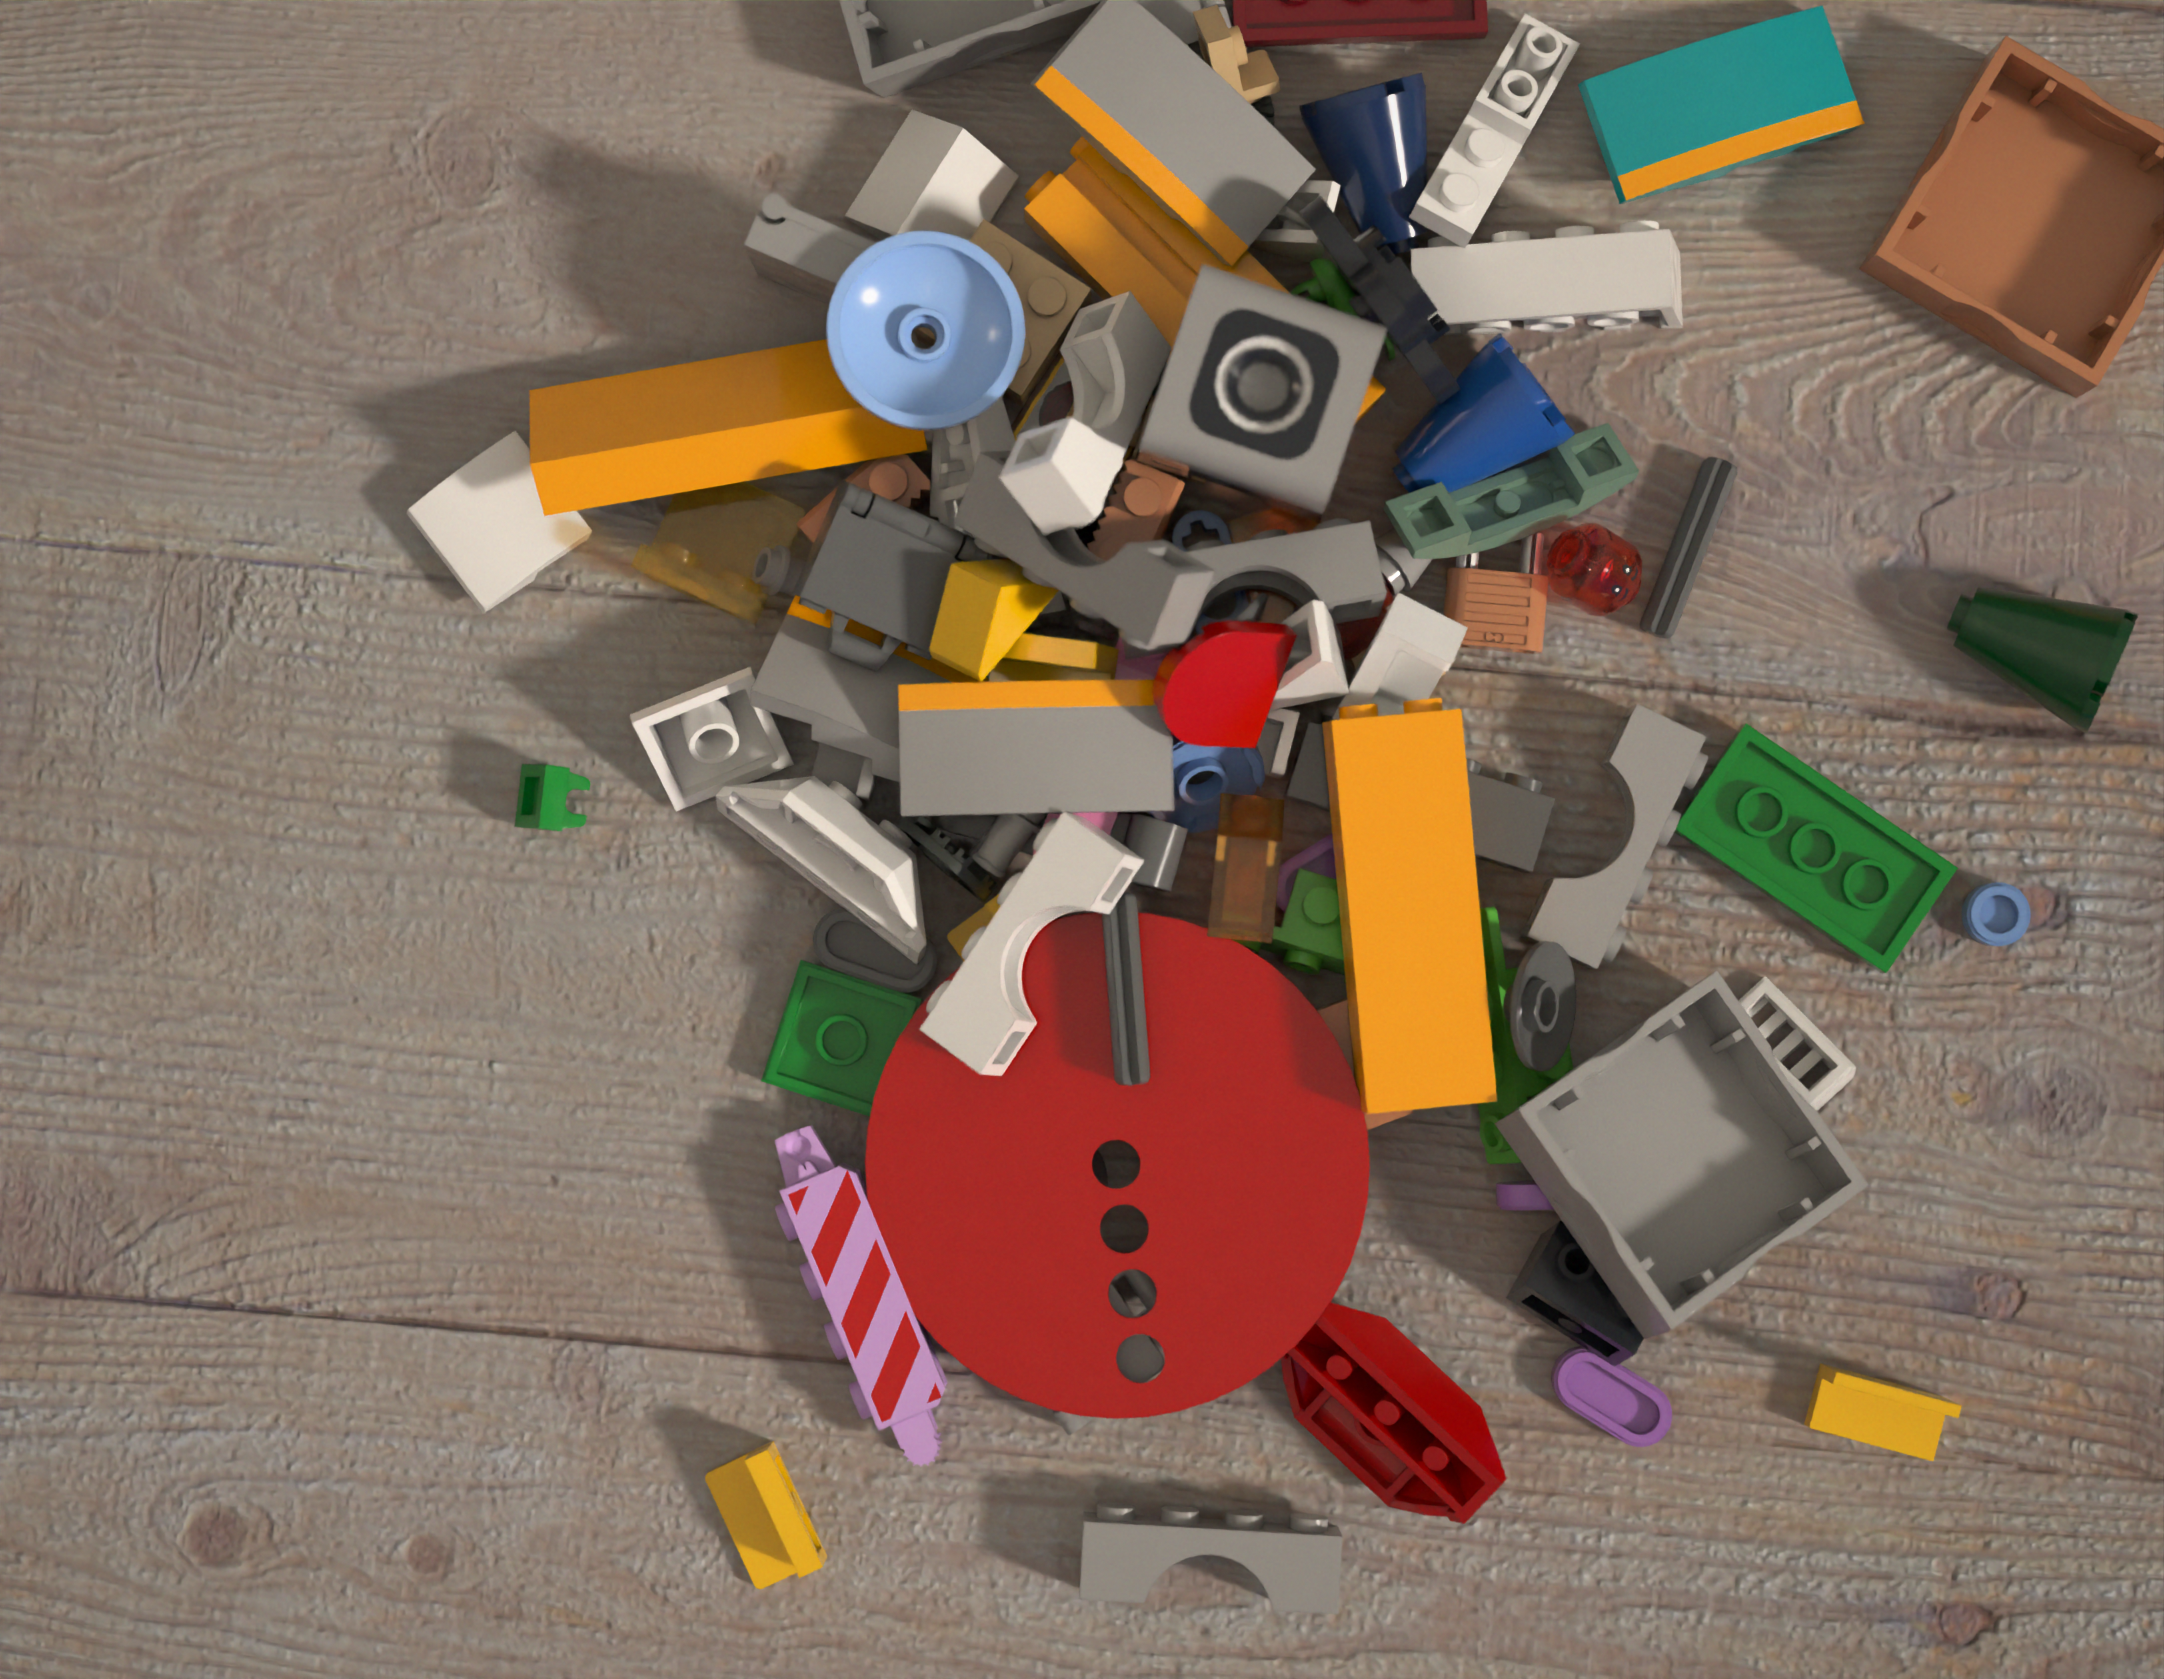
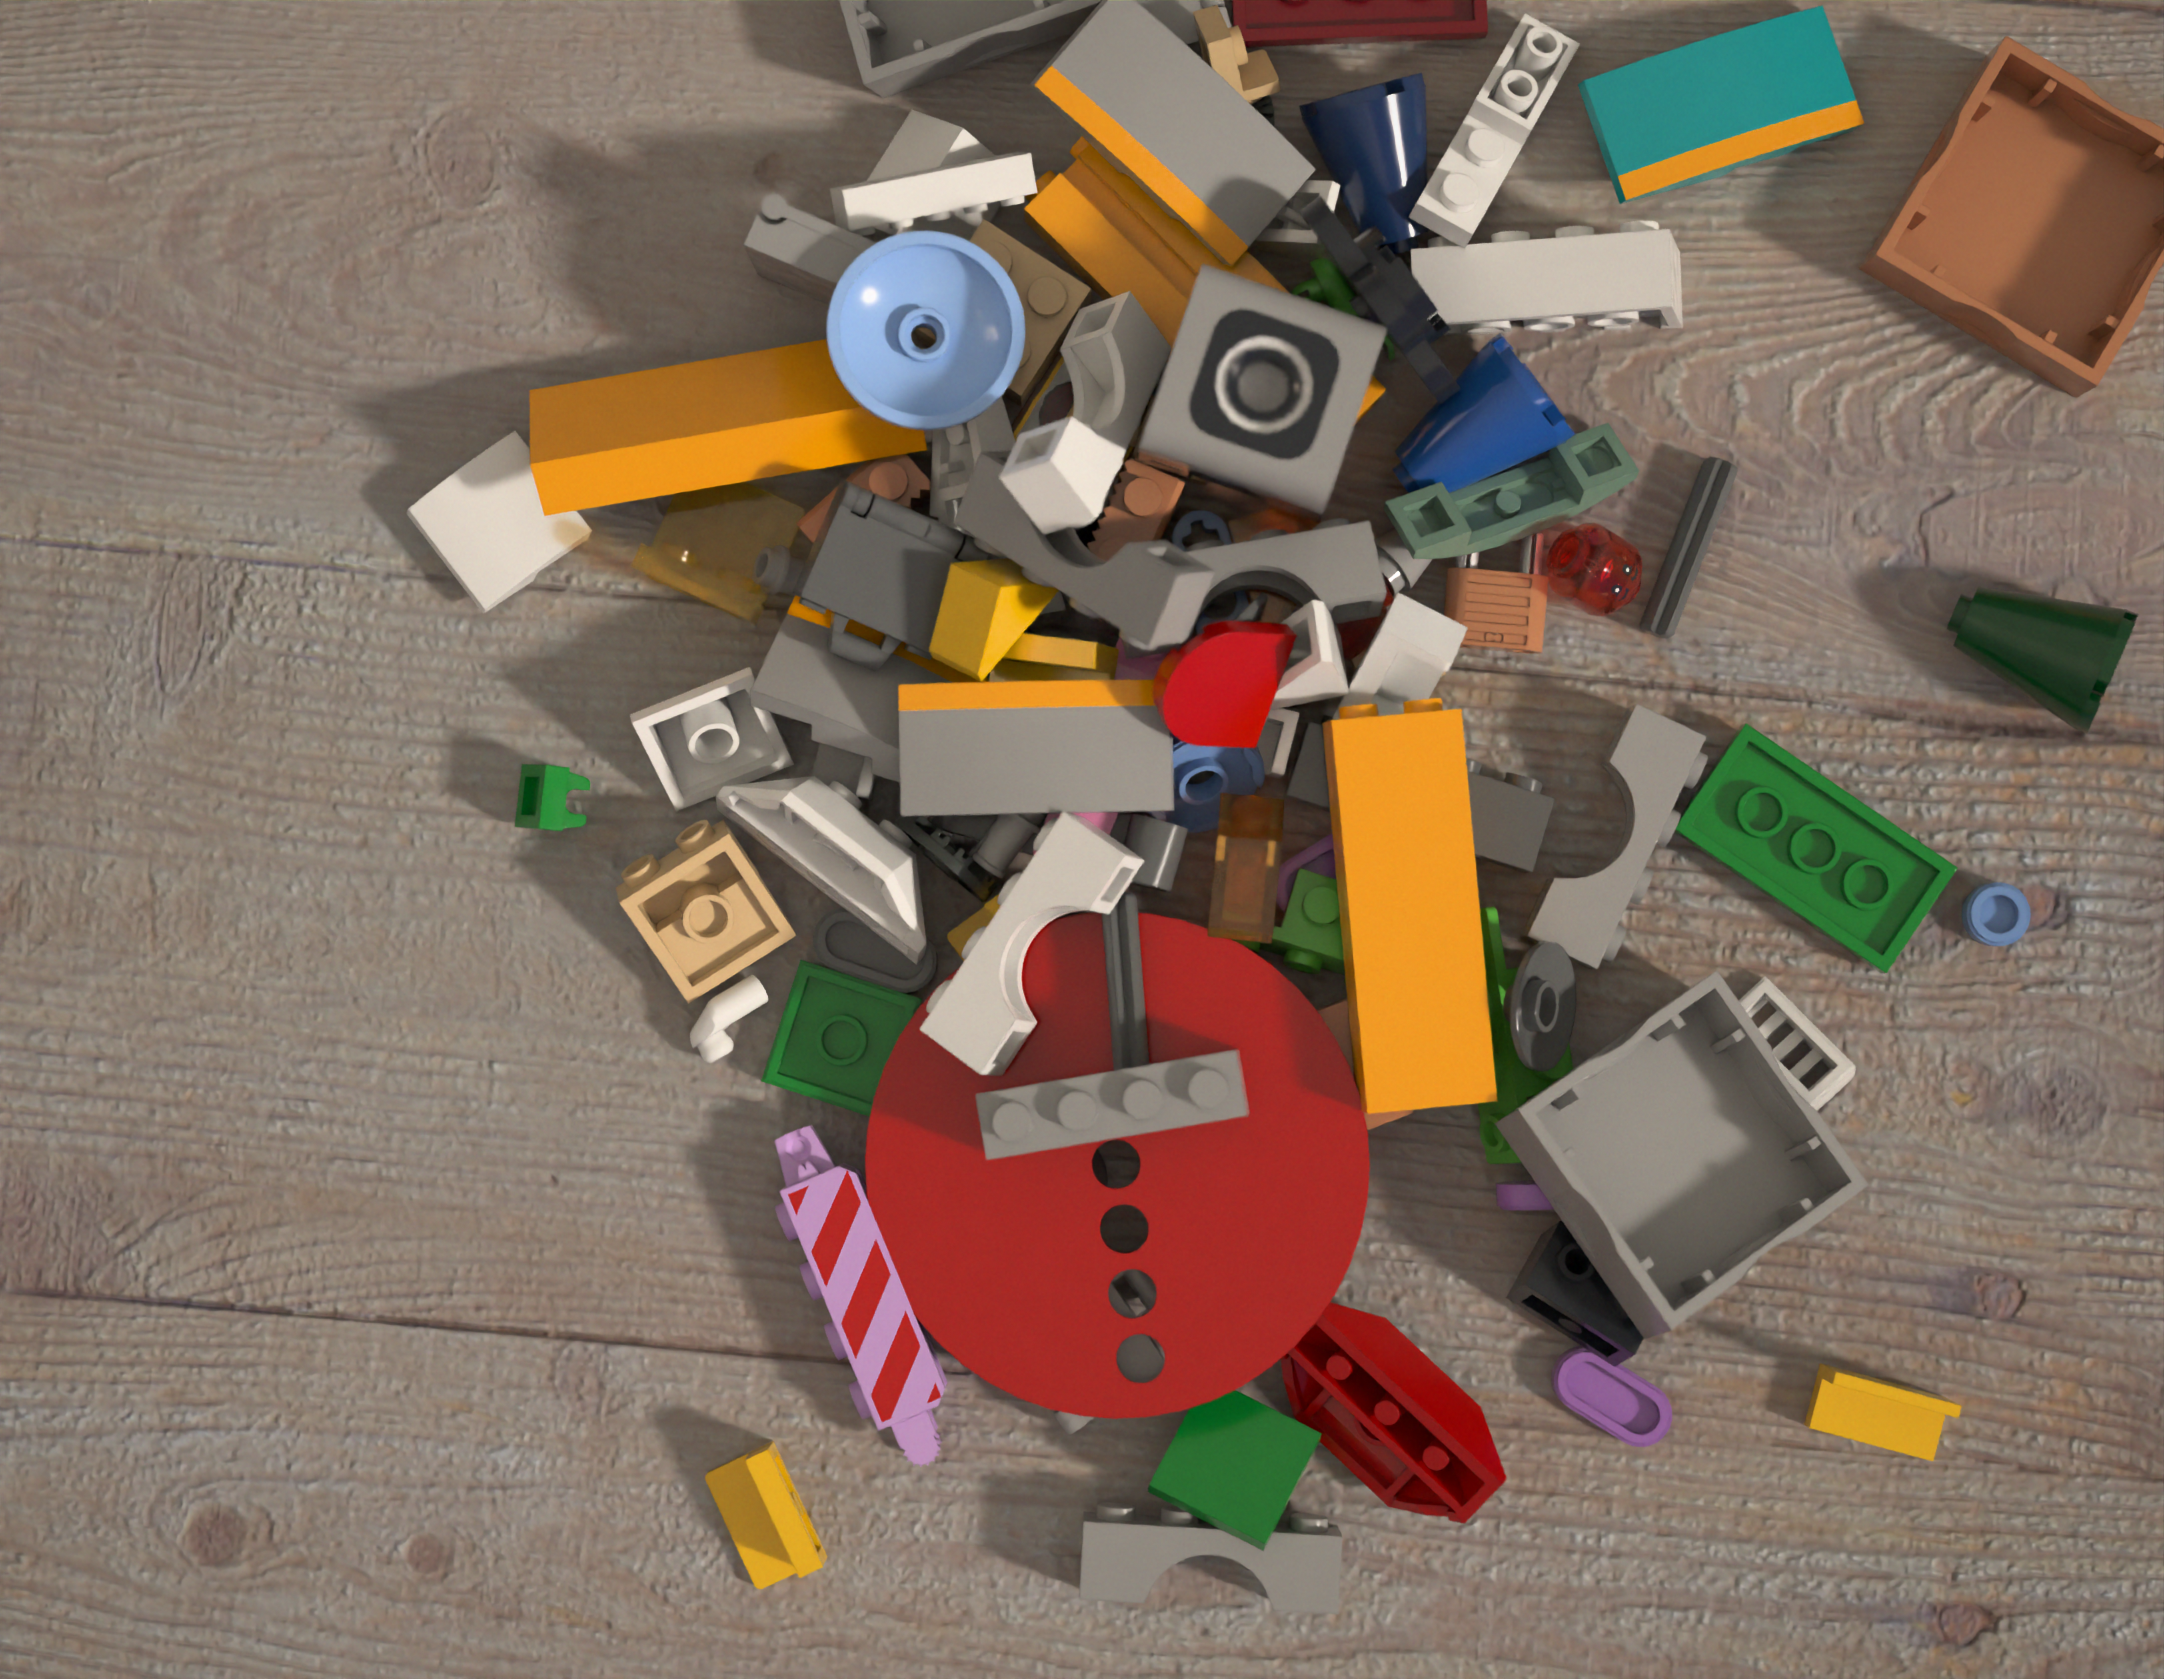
none -> tan plate [615,819,797,1004]
none -> white arm [690,975,768,1063]
none -> white piece [830,152,1037,236]
none -> light grey arch [975,1049,1250,1160]
none -> green tile [1148,1390,1322,1551]

